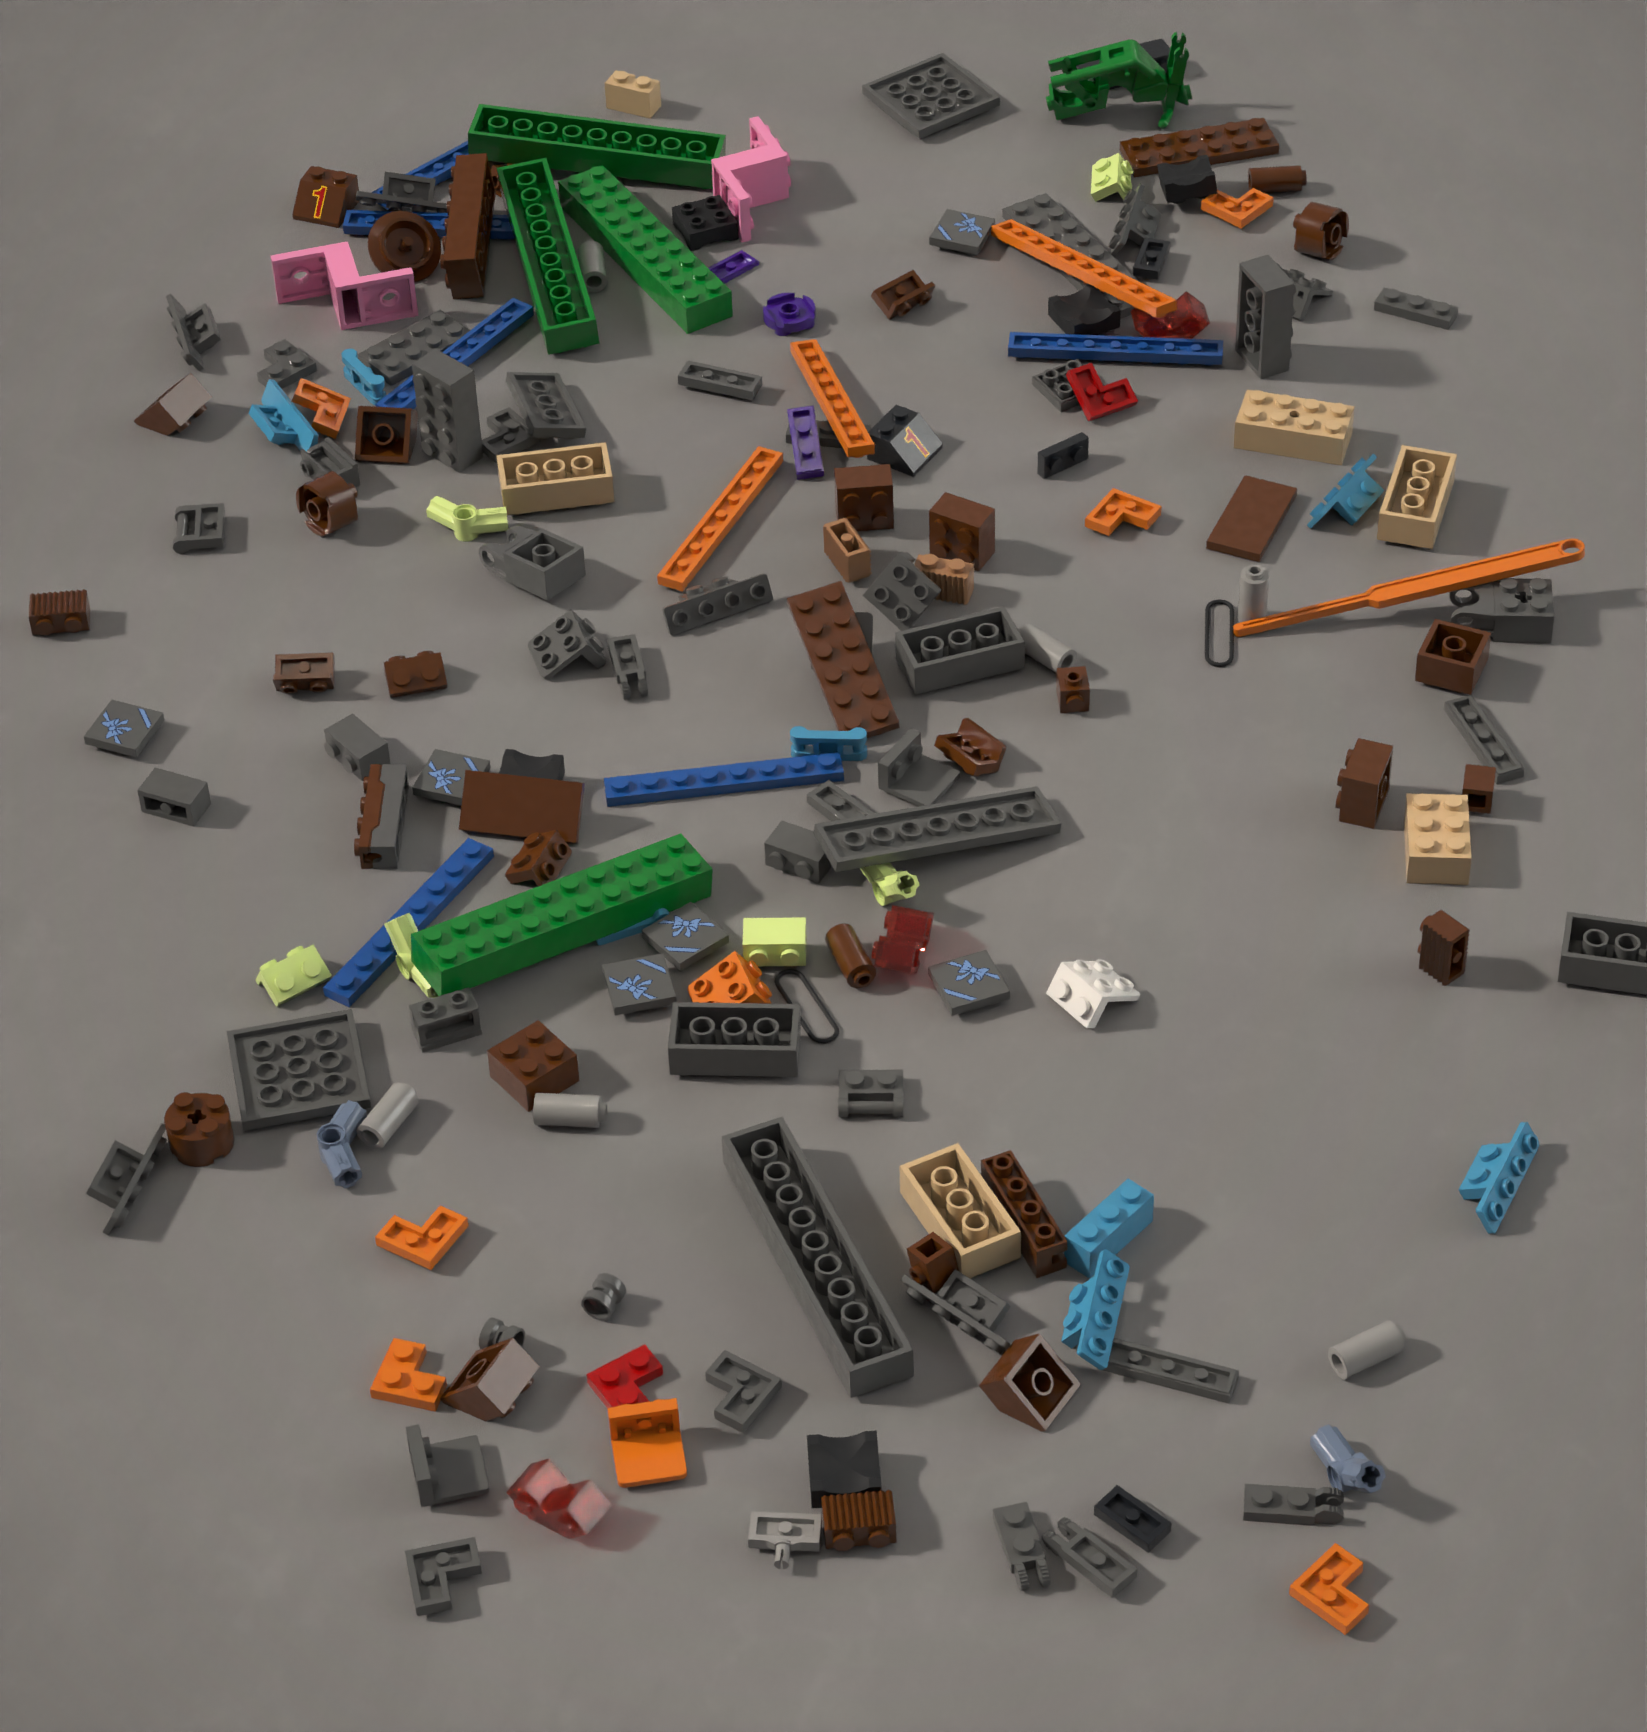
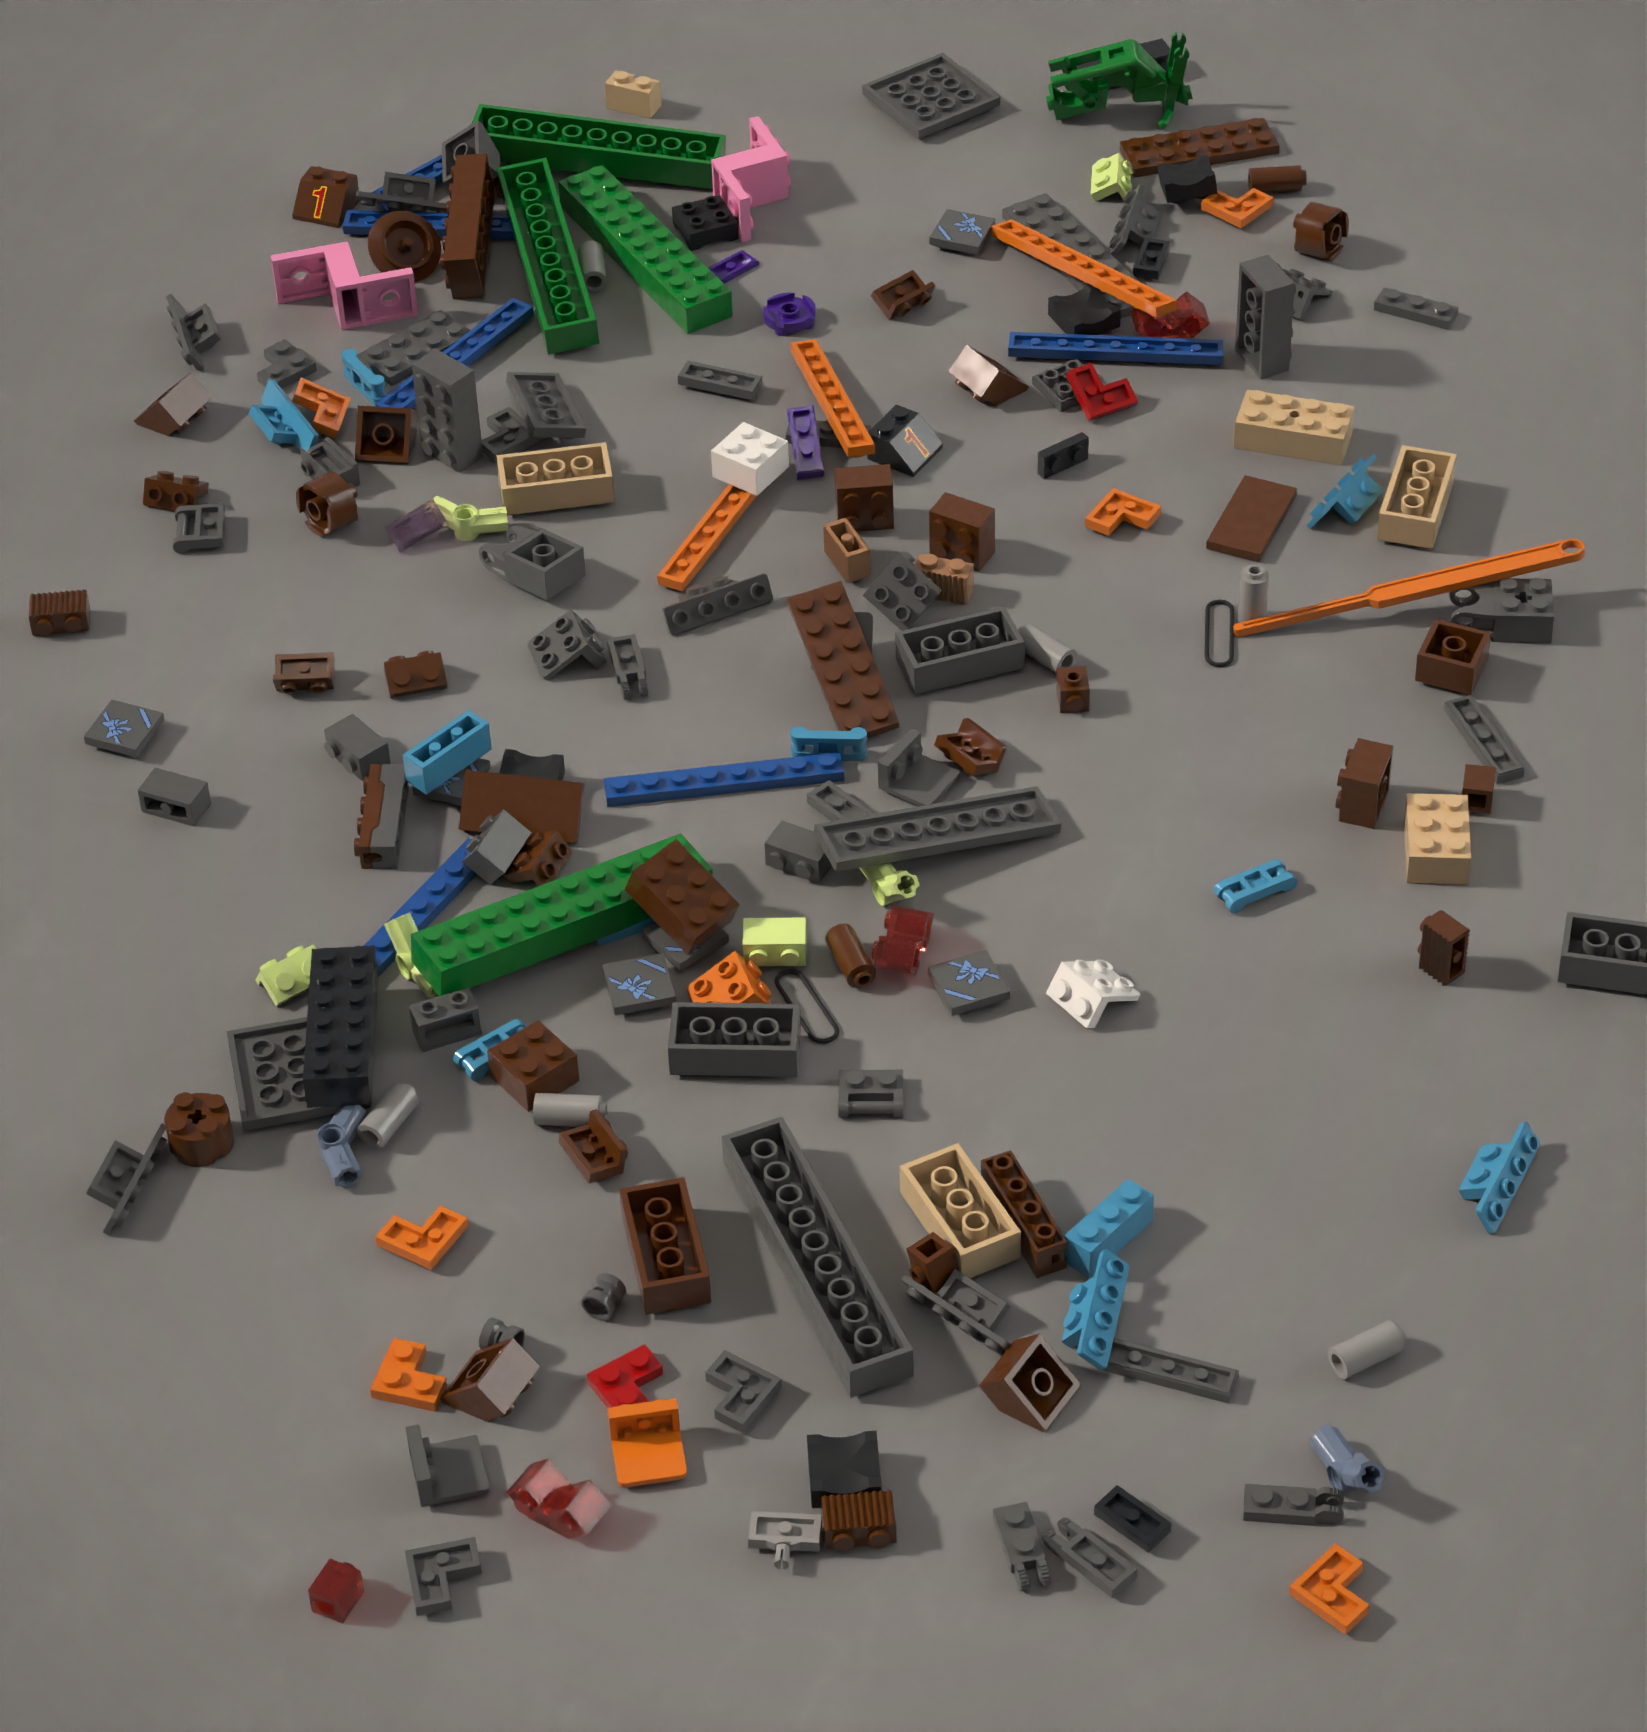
none -> reddish brown bracket [143,471,209,511]
none -> black brick [303,946,379,1108]
none -> clear red brick [308,1558,364,1624]
none -> clear purple plate [385,499,448,552]
none -> dark azure brick [403,710,492,795]
none -> dark grey slope [442,121,500,187]
none -> dark azure plate [453,1019,526,1081]
none -> dark grey brick [462,810,532,885]
none -> reddish brown bracket [558,1109,628,1184]
none -> reddish brown brick [619,1177,711,1315]
none -> reddish brown brick [624,839,740,955]
none -> white brick [711,422,789,496]
none -> slope [948,345,1029,405]
none -> dark azure plate [1213,859,1298,913]

